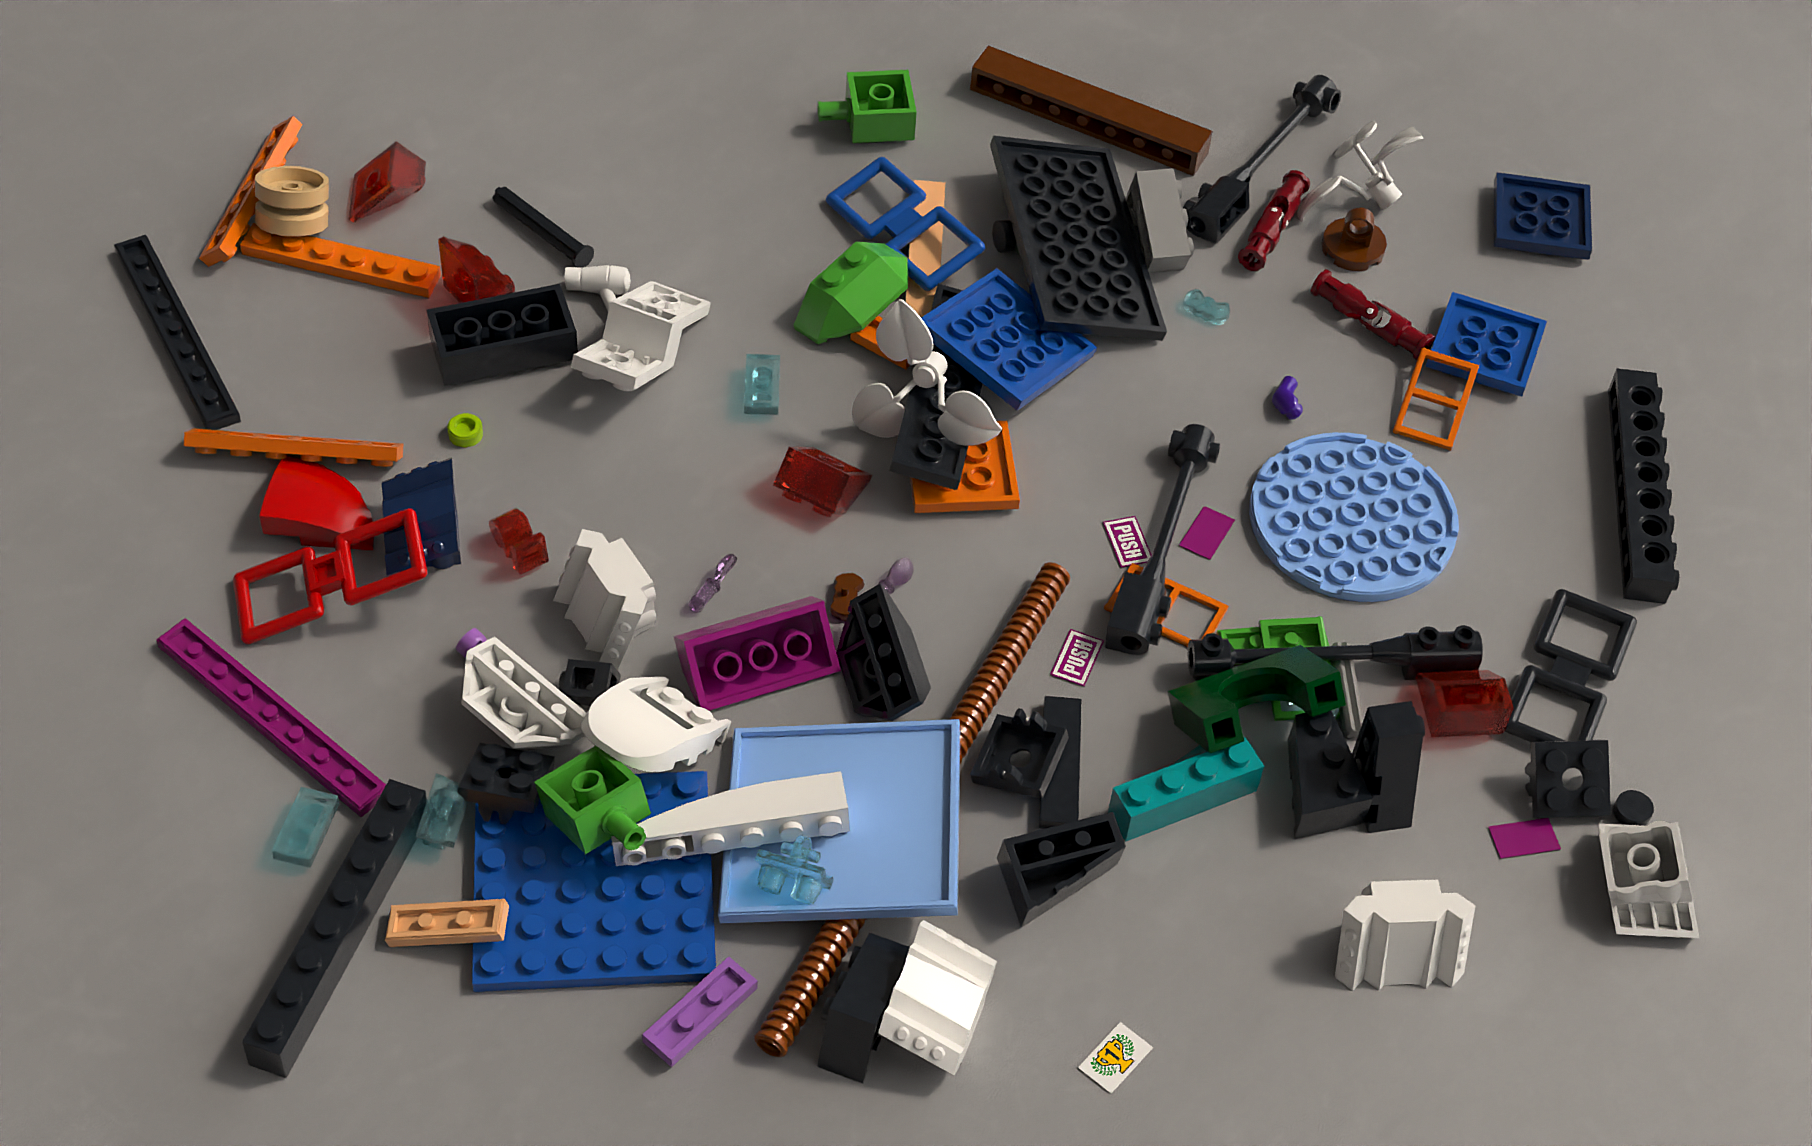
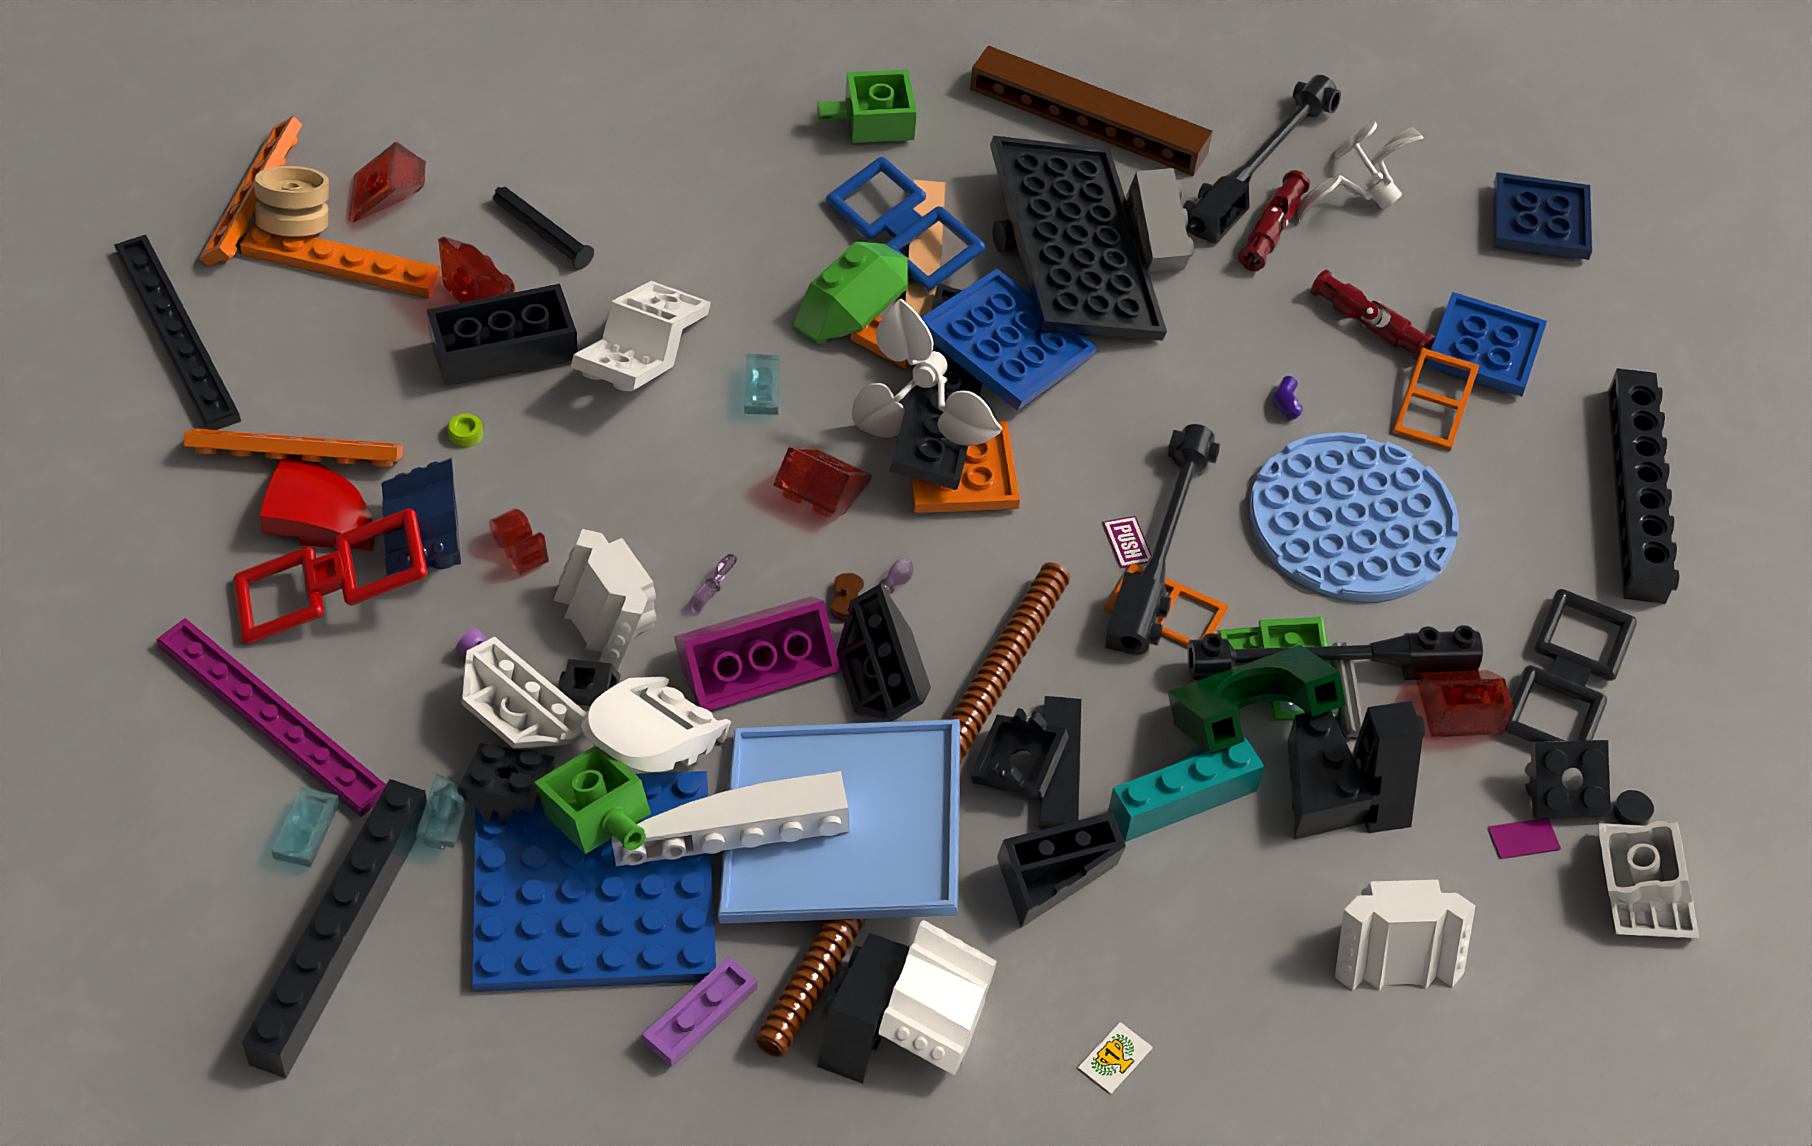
light nougat tile [385,899,509,947] -> none
white piece [564,265,631,312] -> none
clear light blue hips [755,835,834,905] -> none
sticker [1050,629,1104,687] -> none
magenta sticker [1179,506,1235,560] -> none
clear light blue piece [1183,289,1230,325] -> none
reddish brown tile [1321,207,1387,271] -> none

